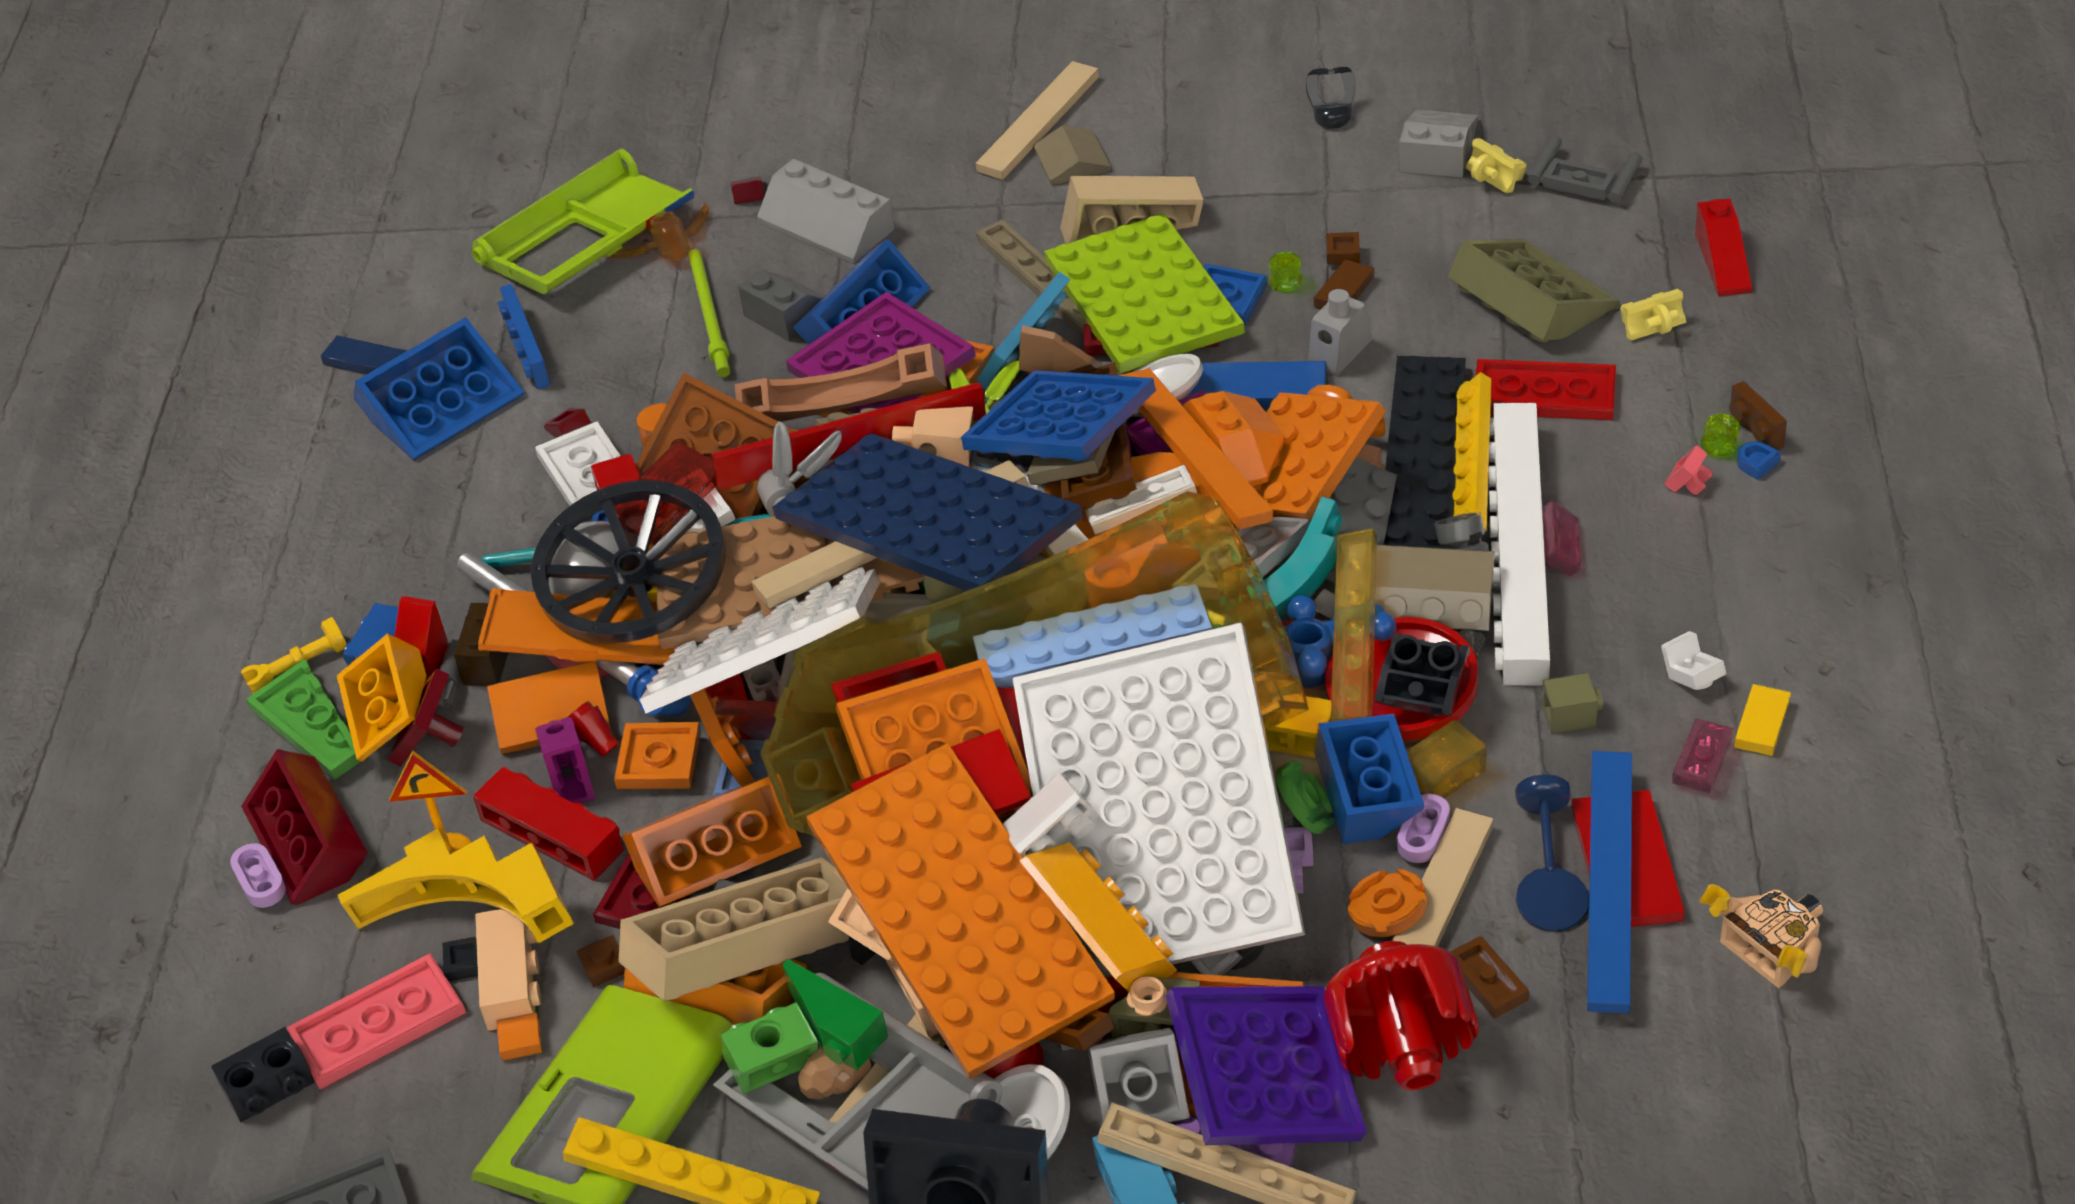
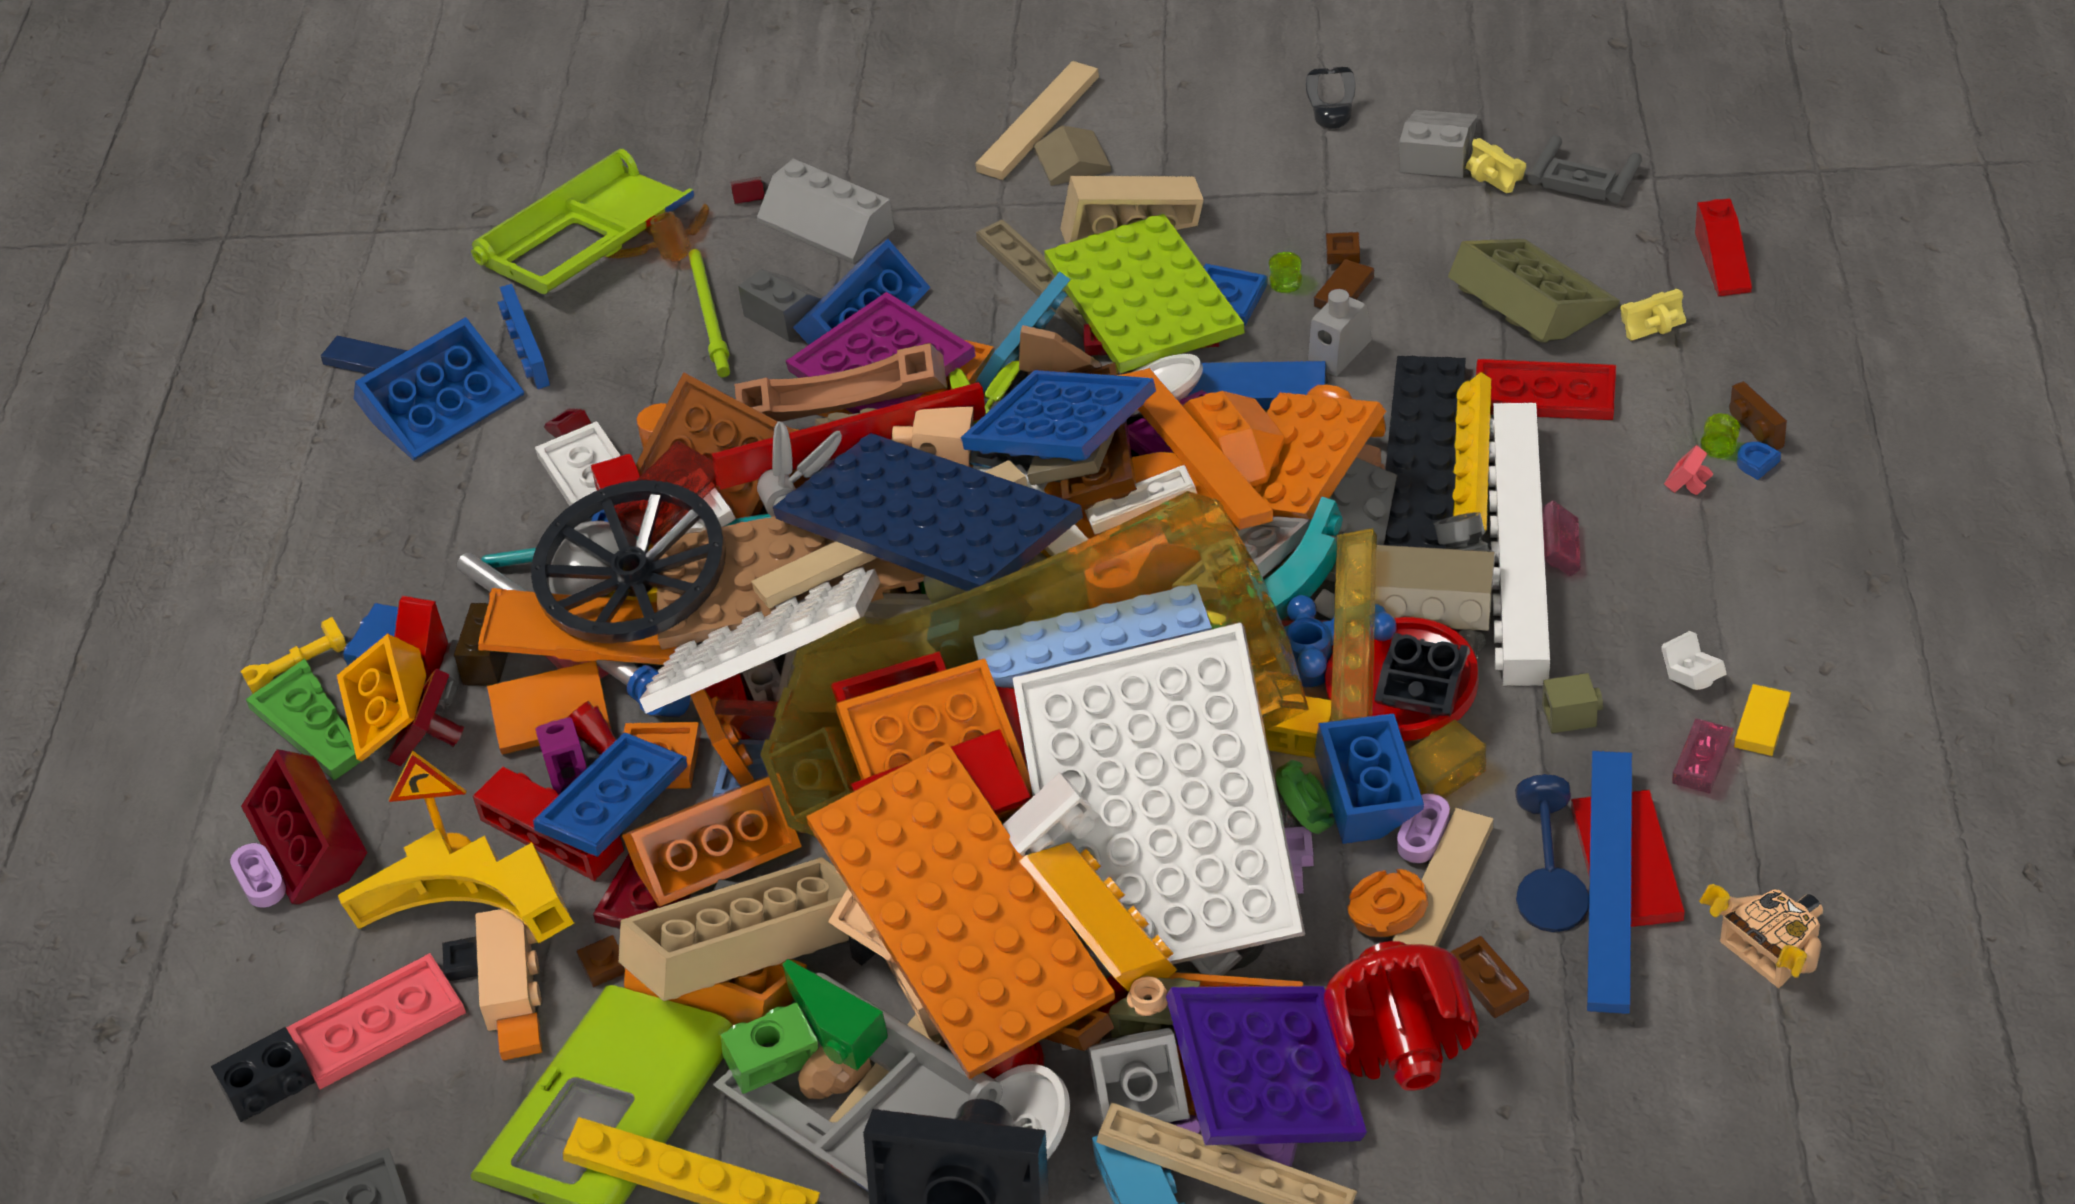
none -> blue tile [533,732,687,857]

